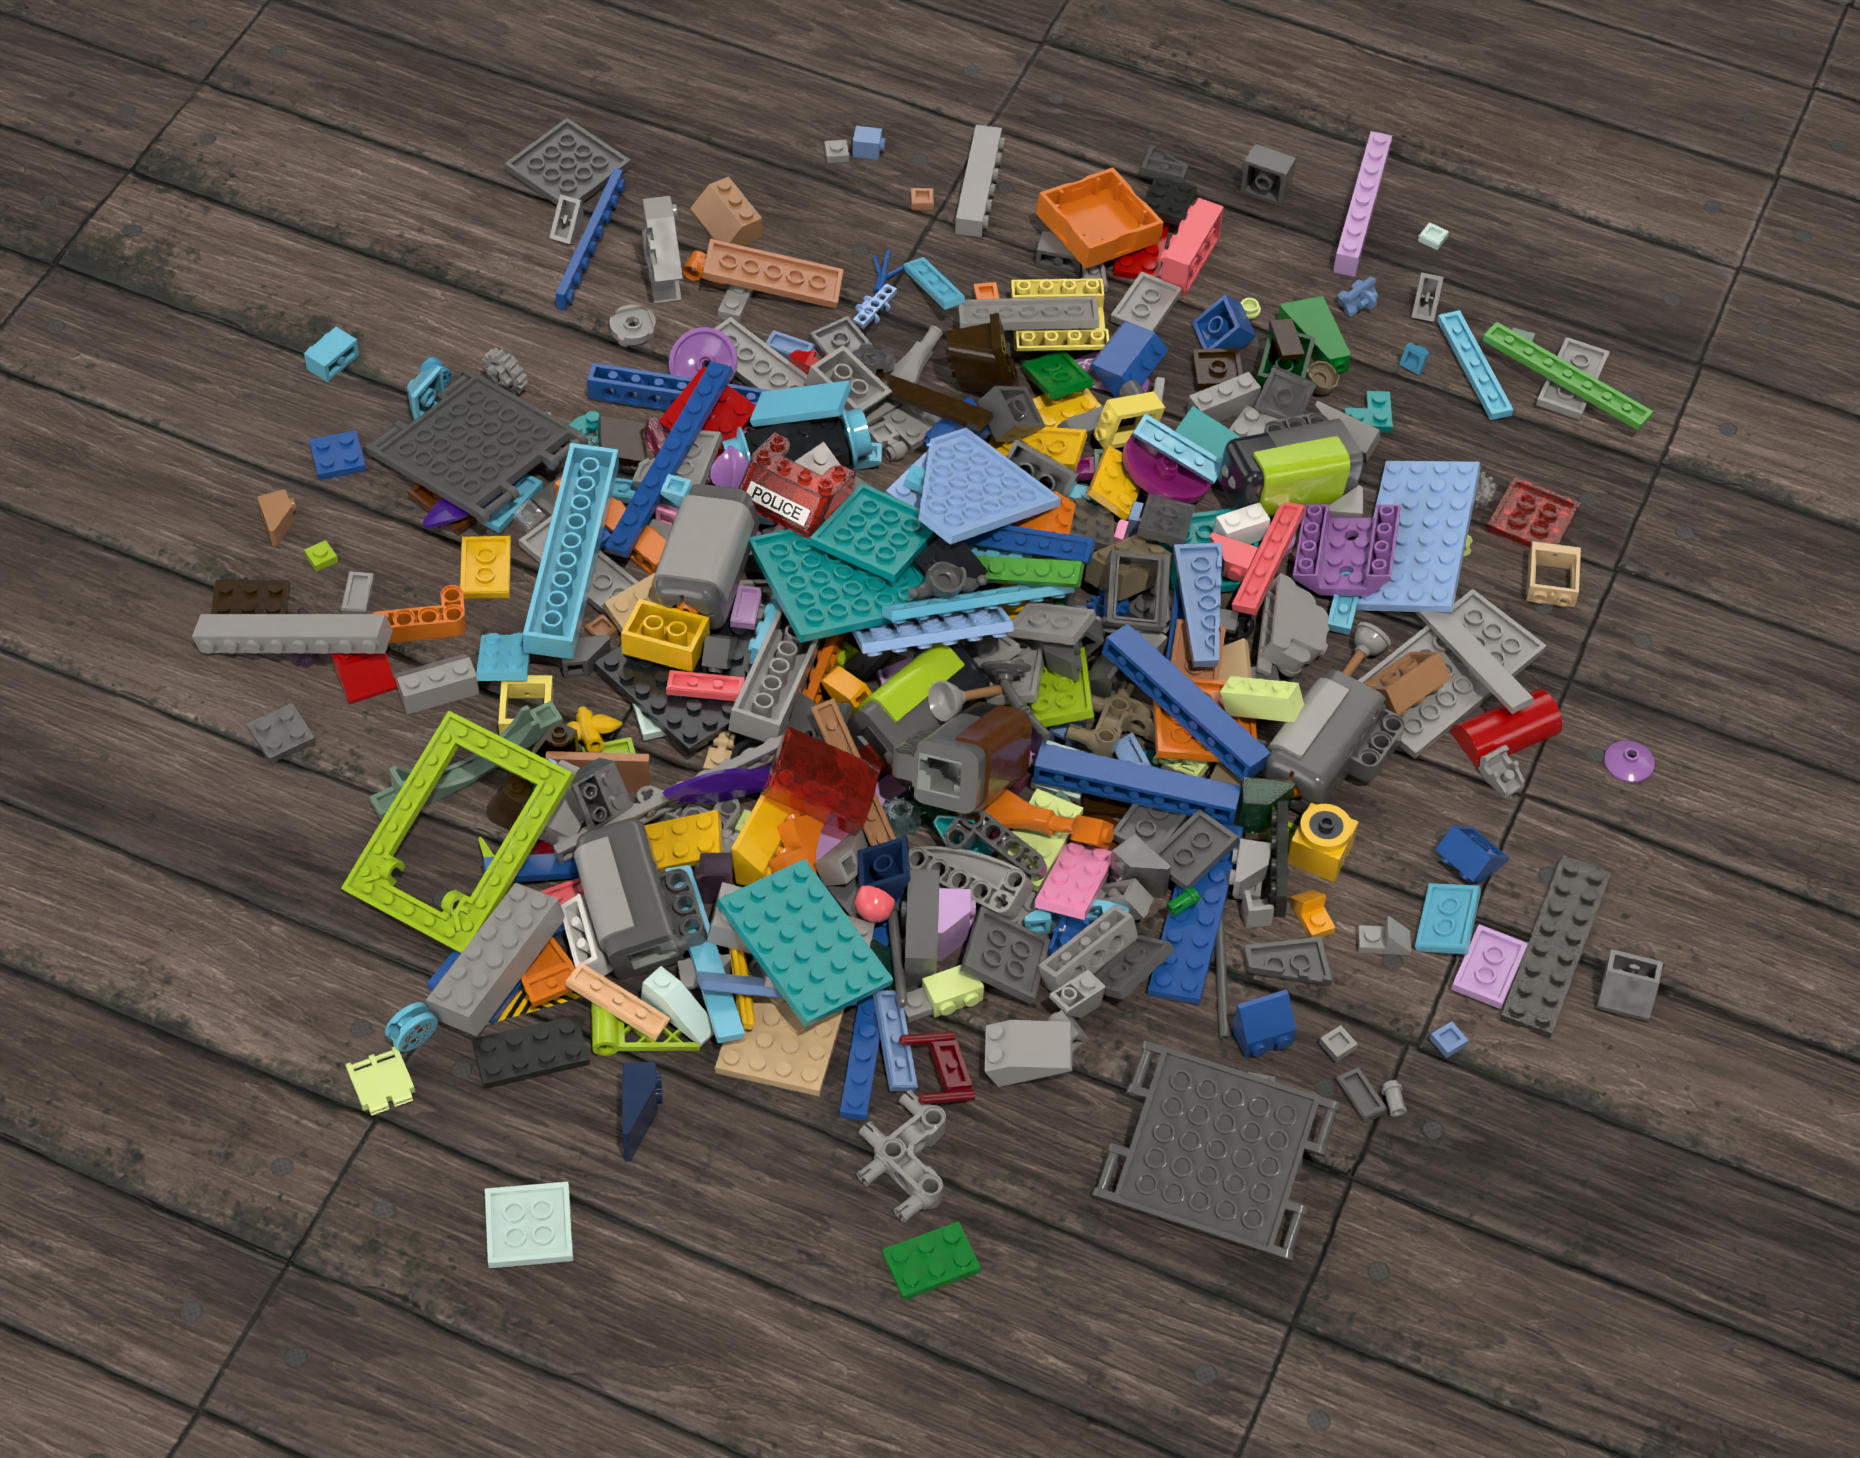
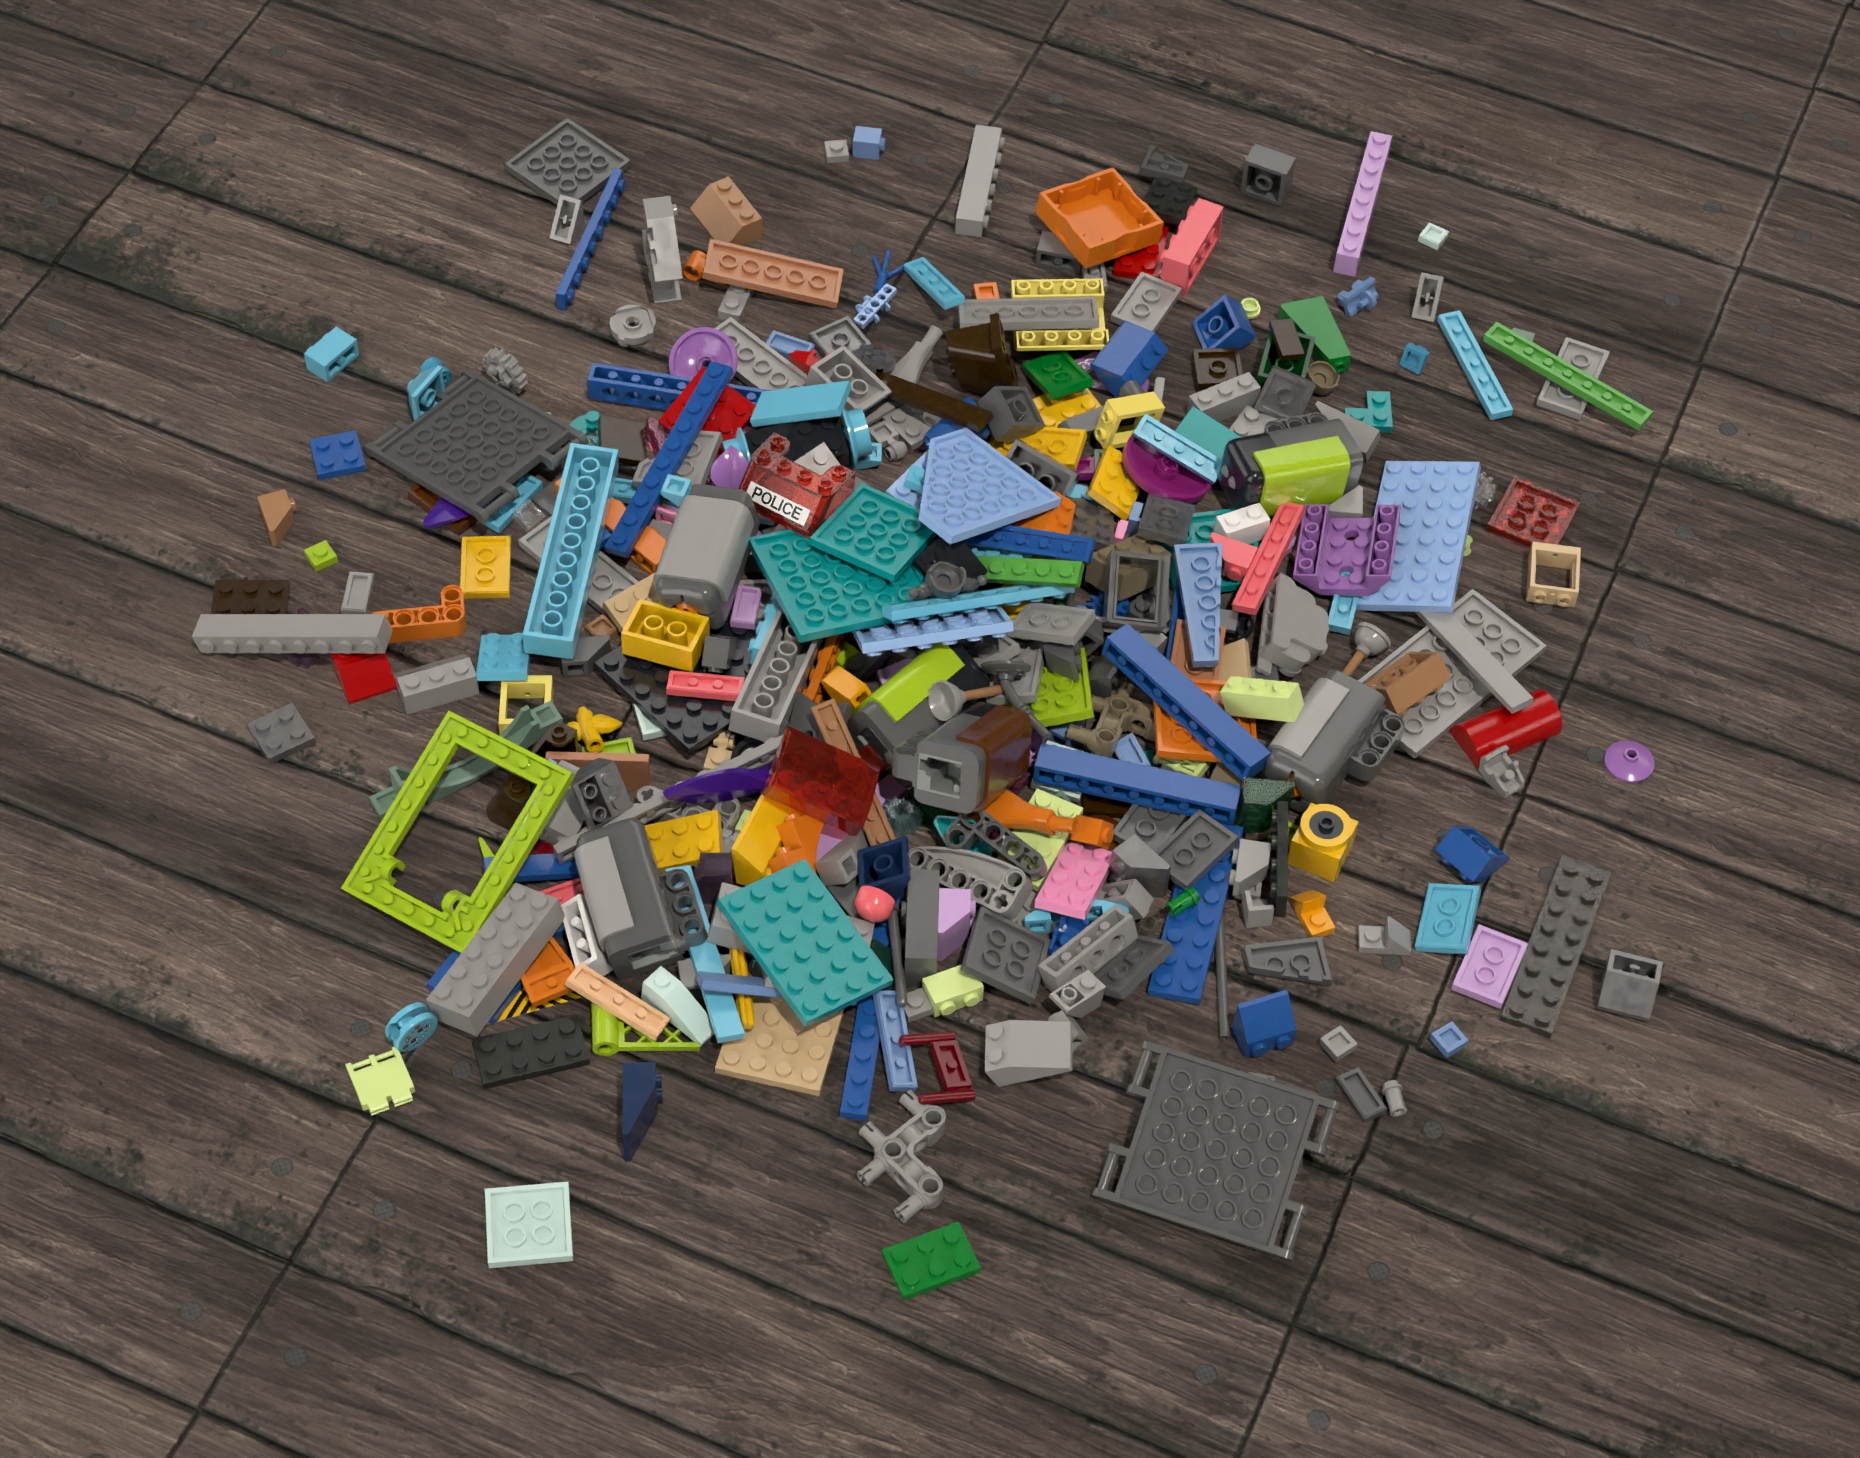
nougat tile [911,188,934,210] -> none

